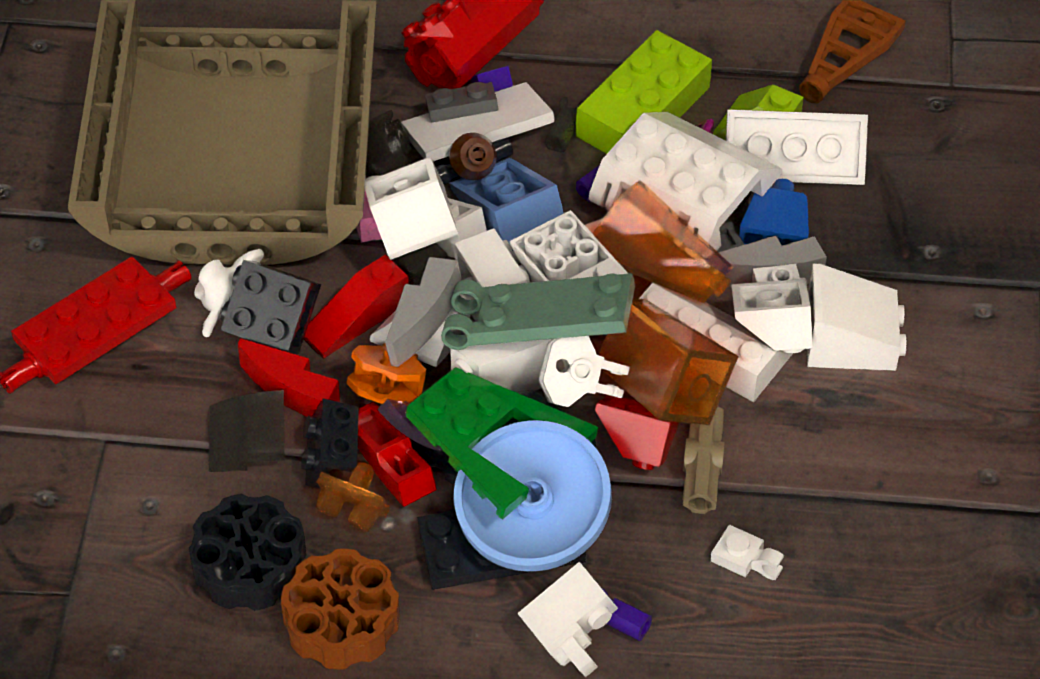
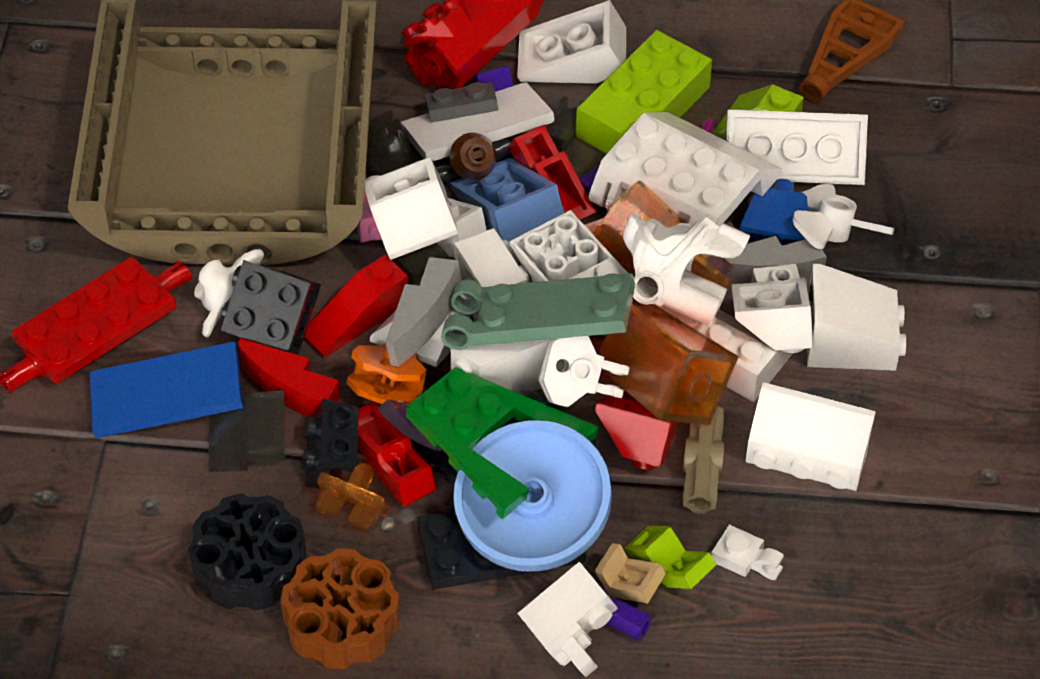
none -> blue tile [90,342,243,438]
none -> red slope [508,125,596,221]
none -> white slope [517,0,626,84]
none -> tan bracket [596,543,666,604]
none -> white helmet [623,213,750,327]
none -> lime slope [623,526,717,589]
none -> white slope [745,382,876,491]
none -> white piece [793,184,894,249]

